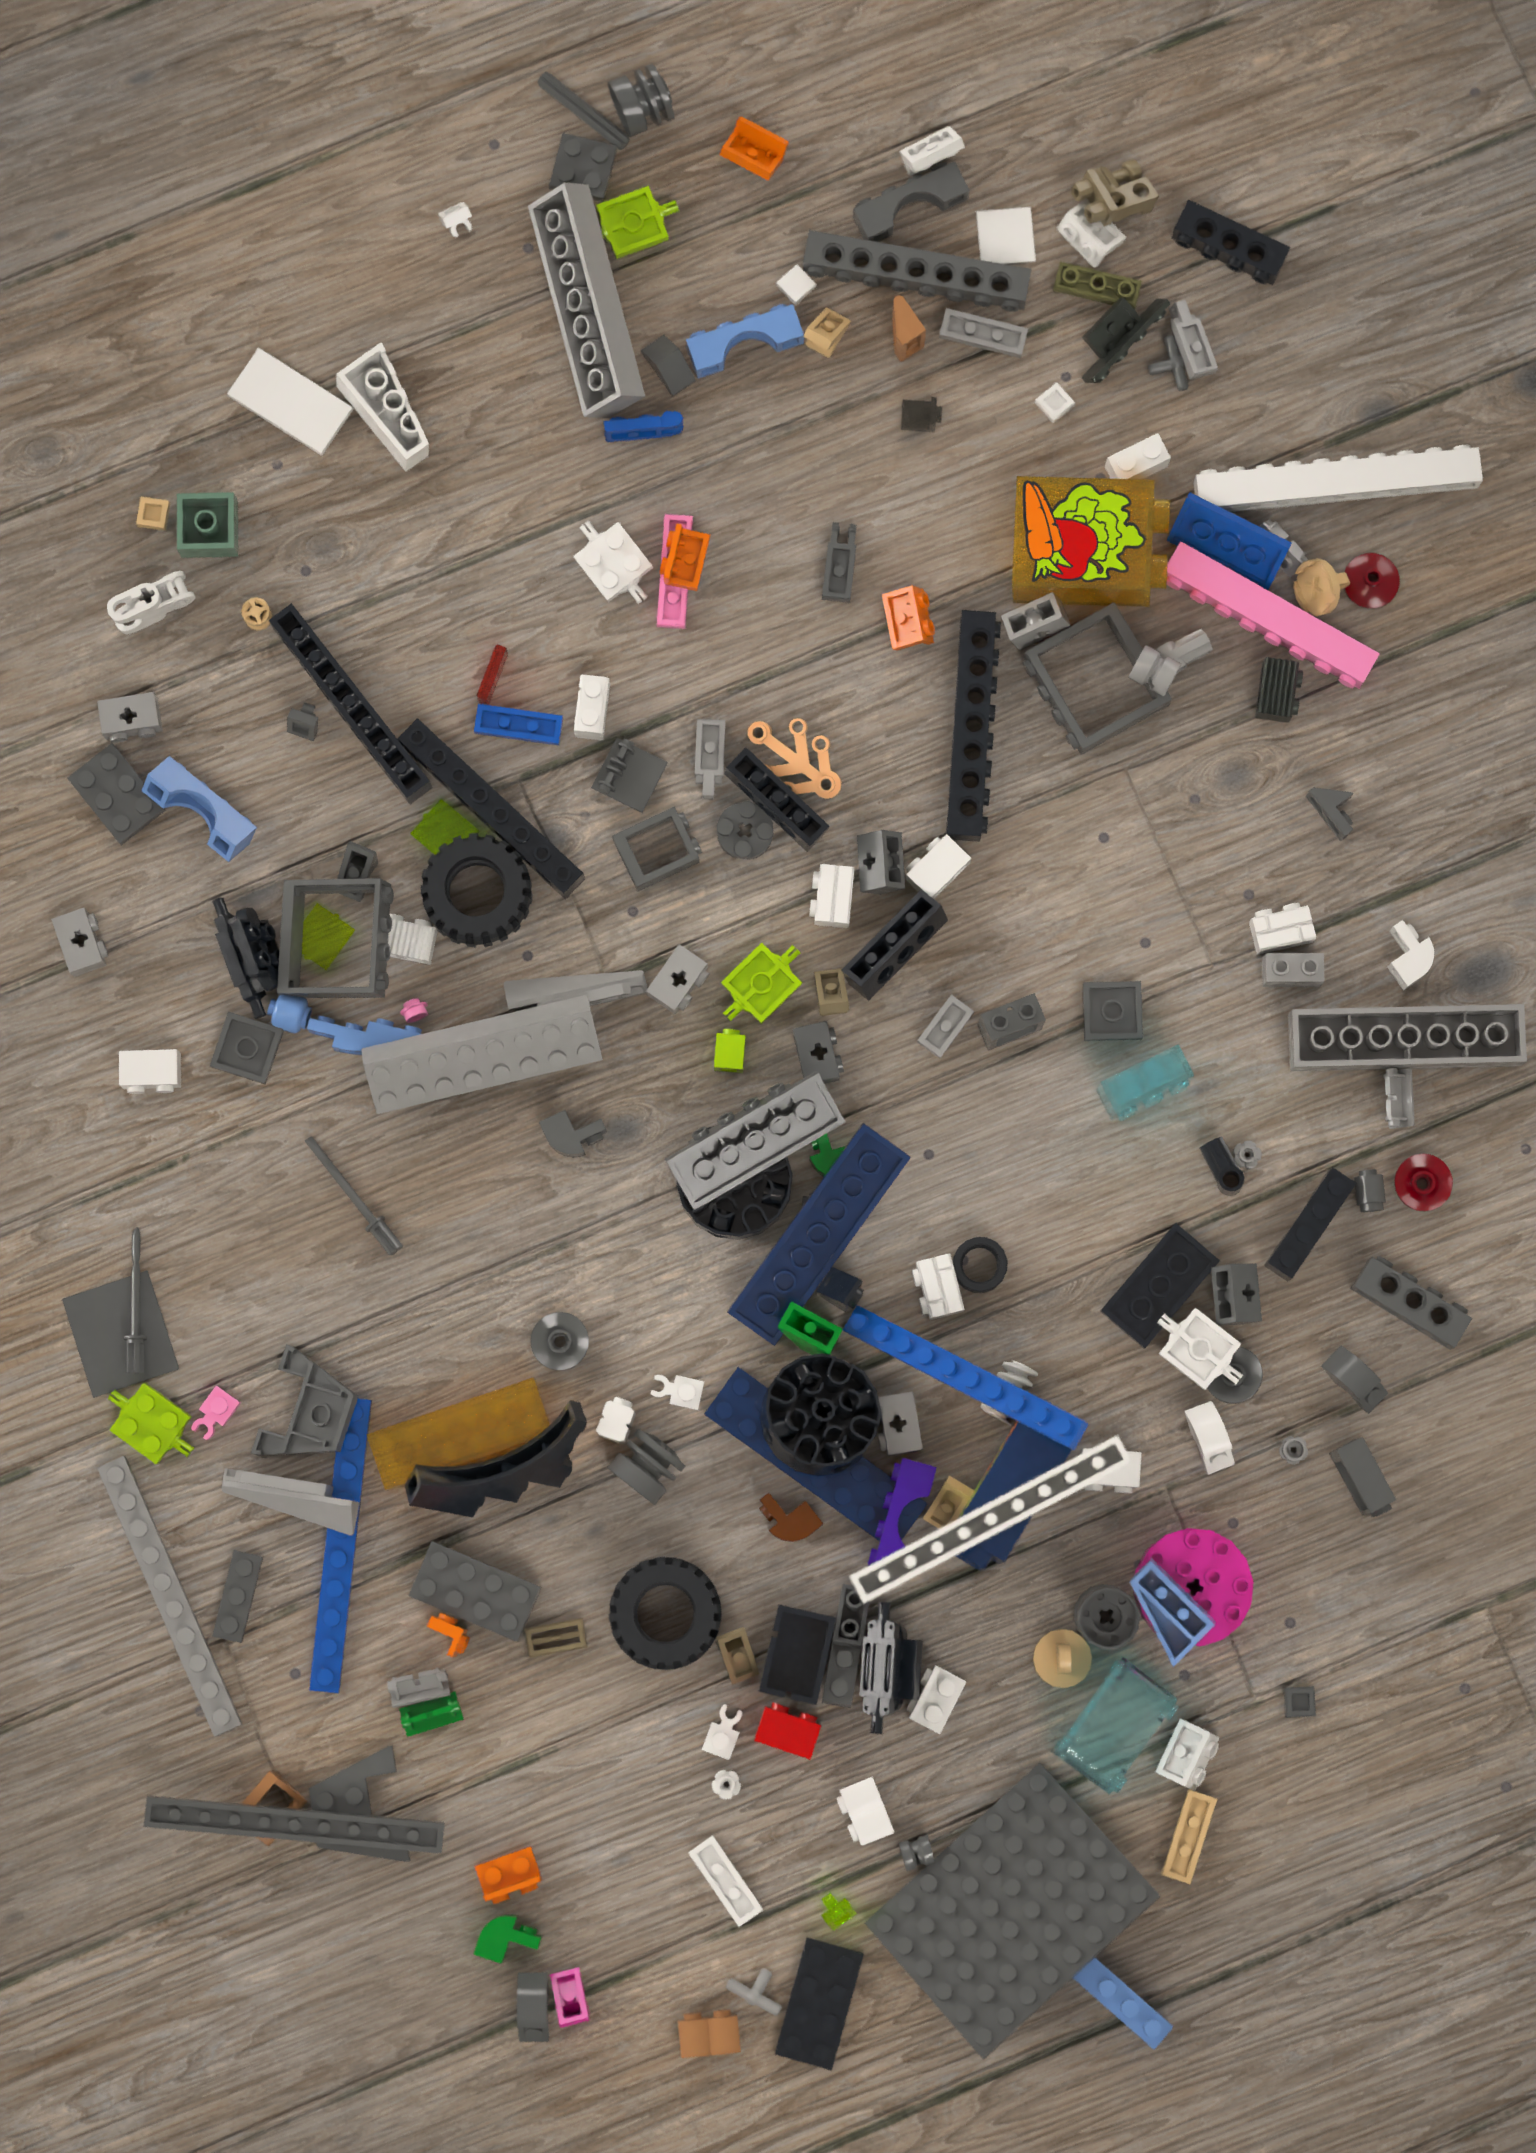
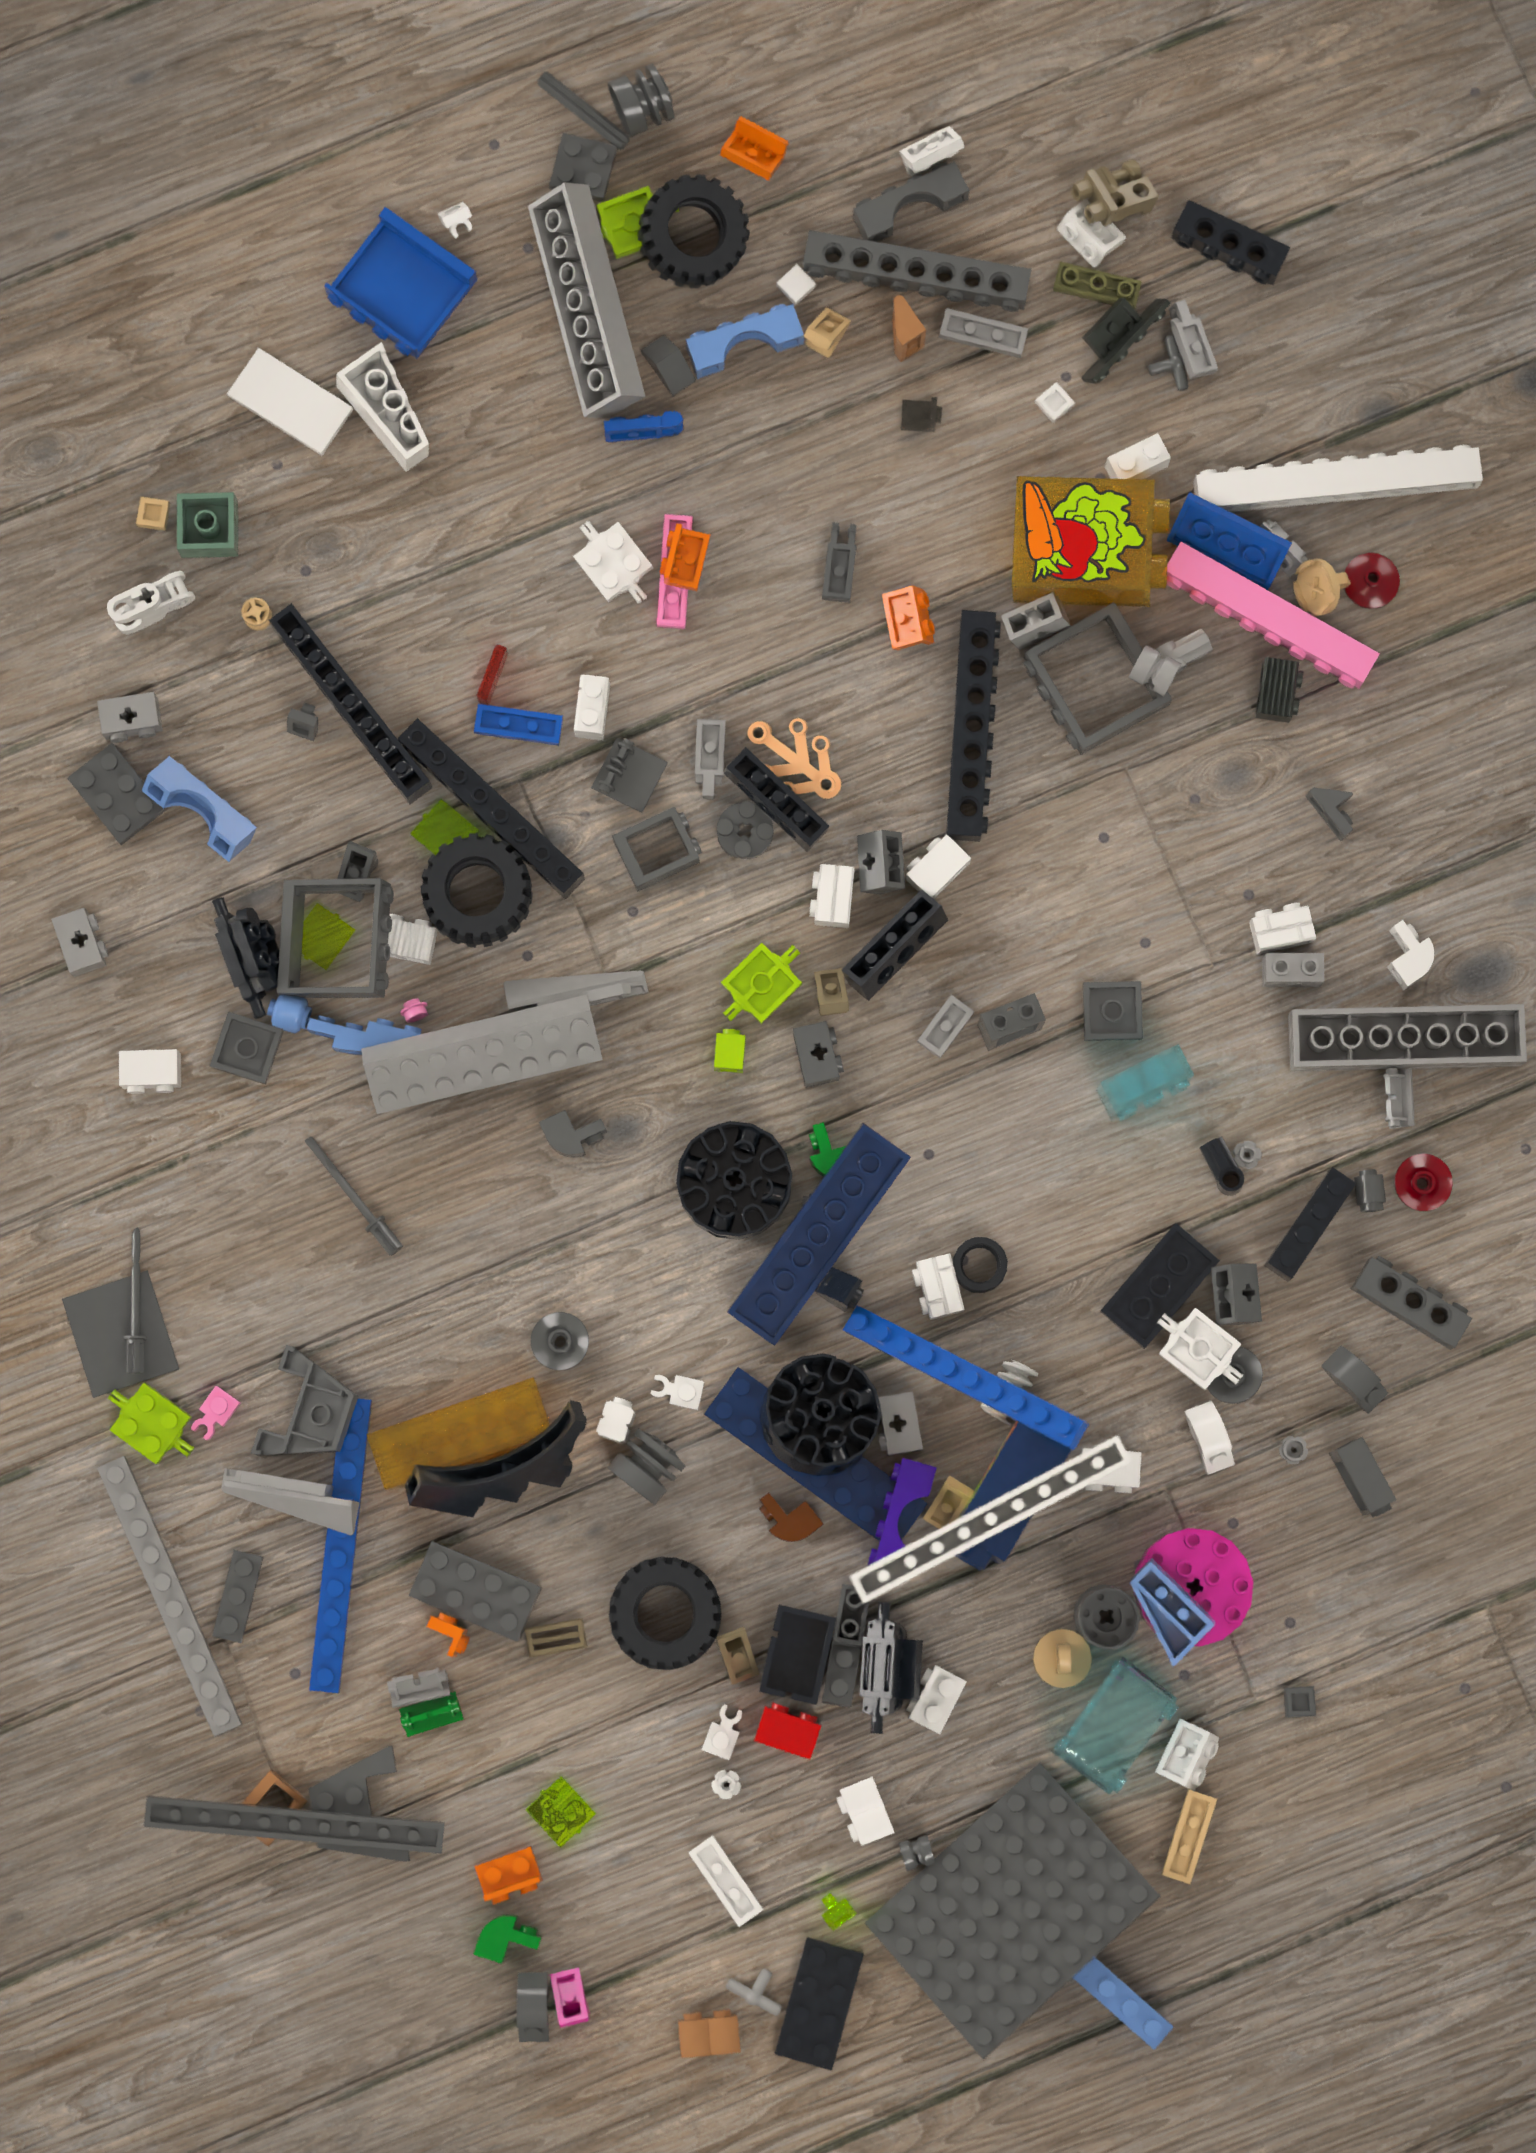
light grey brick [646,944,709,1014] -> none
plate [665,1071,845,1210] -> none
green slope [777,1301,843,1355] -> none
white piece [976,207,1036,264] -> none
none -> blue panel [324,207,477,359]
none -> clear neon green piece [526,1776,596,1848]
none -> black tyre [638,174,750,288]

